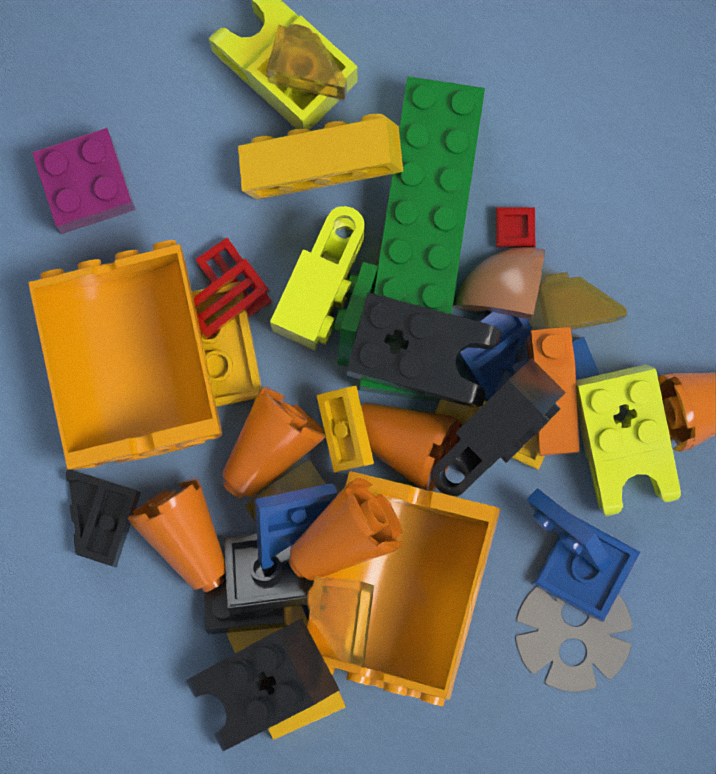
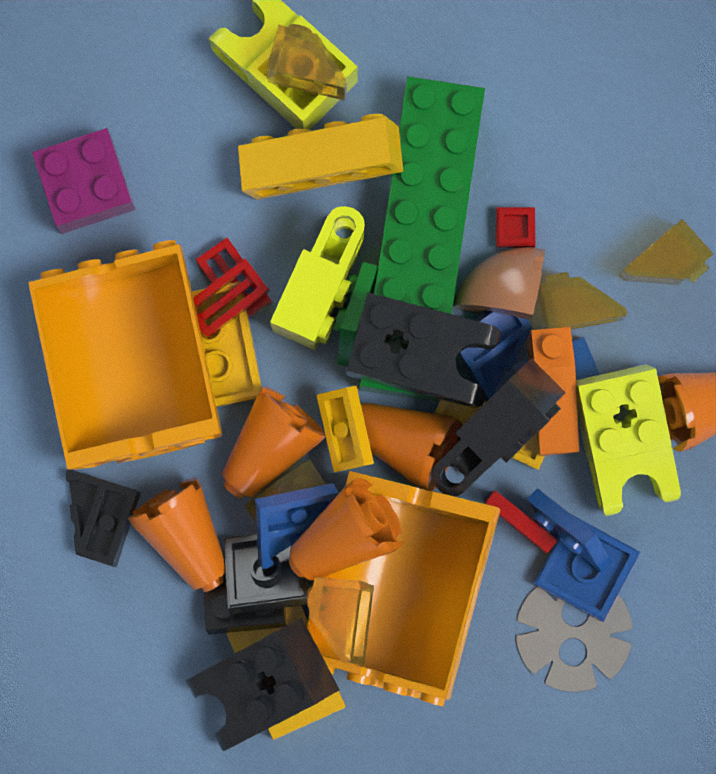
none -> red tile [484,490,558,553]
none -> clear yellow slope [619,219,713,285]

